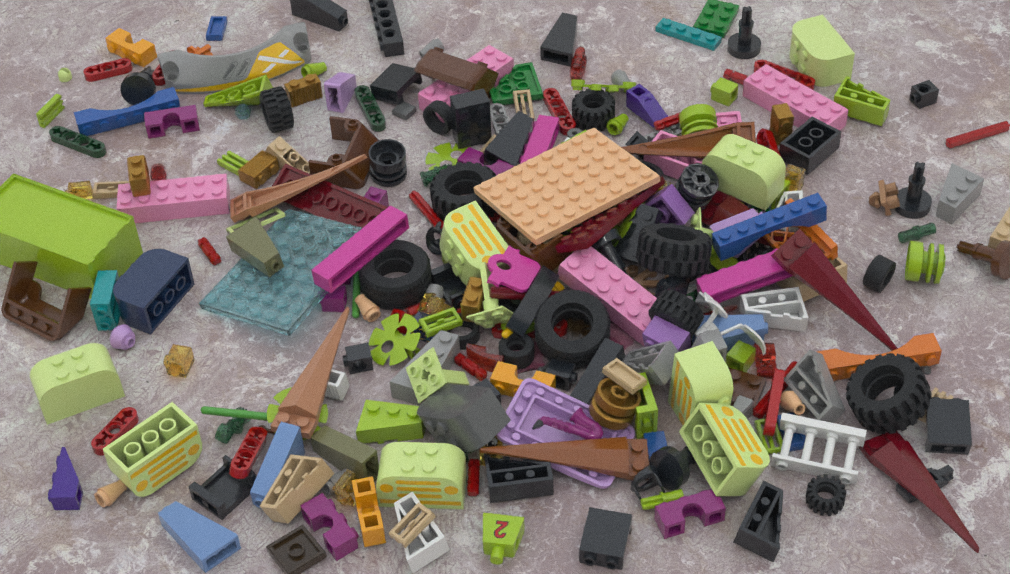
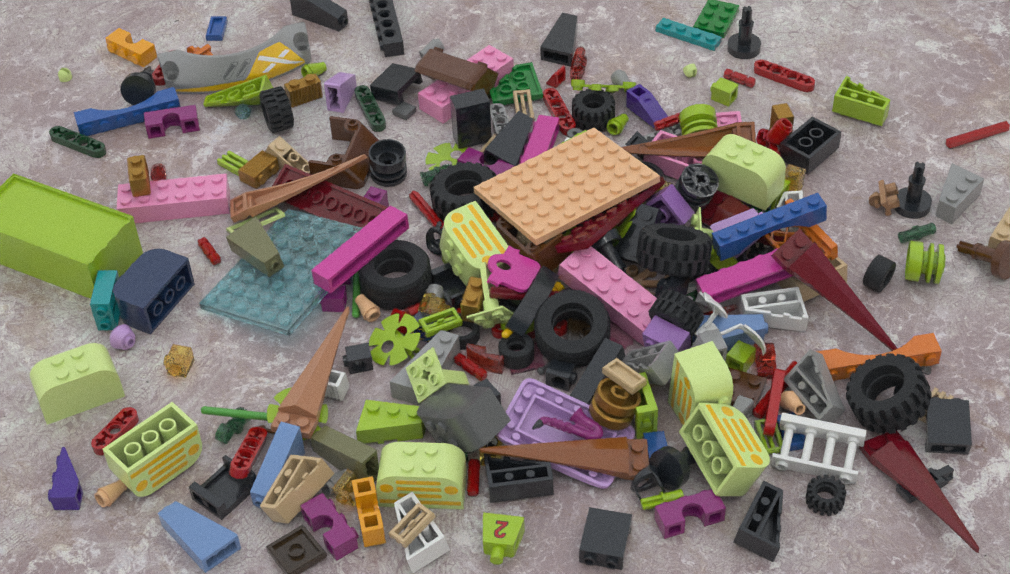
reddish brown windscreen [1,261,92,341] -> none
lime tile [36,94,65,128] -> none
clear yellow bracket [65,181,93,199] -> none
red beam [83,58,133,82] -> none
tan tile [92,181,129,199] -> none
black tyre [423,100,452,135] -> none
light orange arch [490,361,556,397] -> none
bright pink brick [743,64,848,130] -> none
yellowish green brick [789,15,855,87] -> none
black brick [909,80,939,109] -> none
none -> red slope [546,66,566,88]
none -> yellowish green hinge [683,63,697,78]
none -> red brick [767,118,793,145]

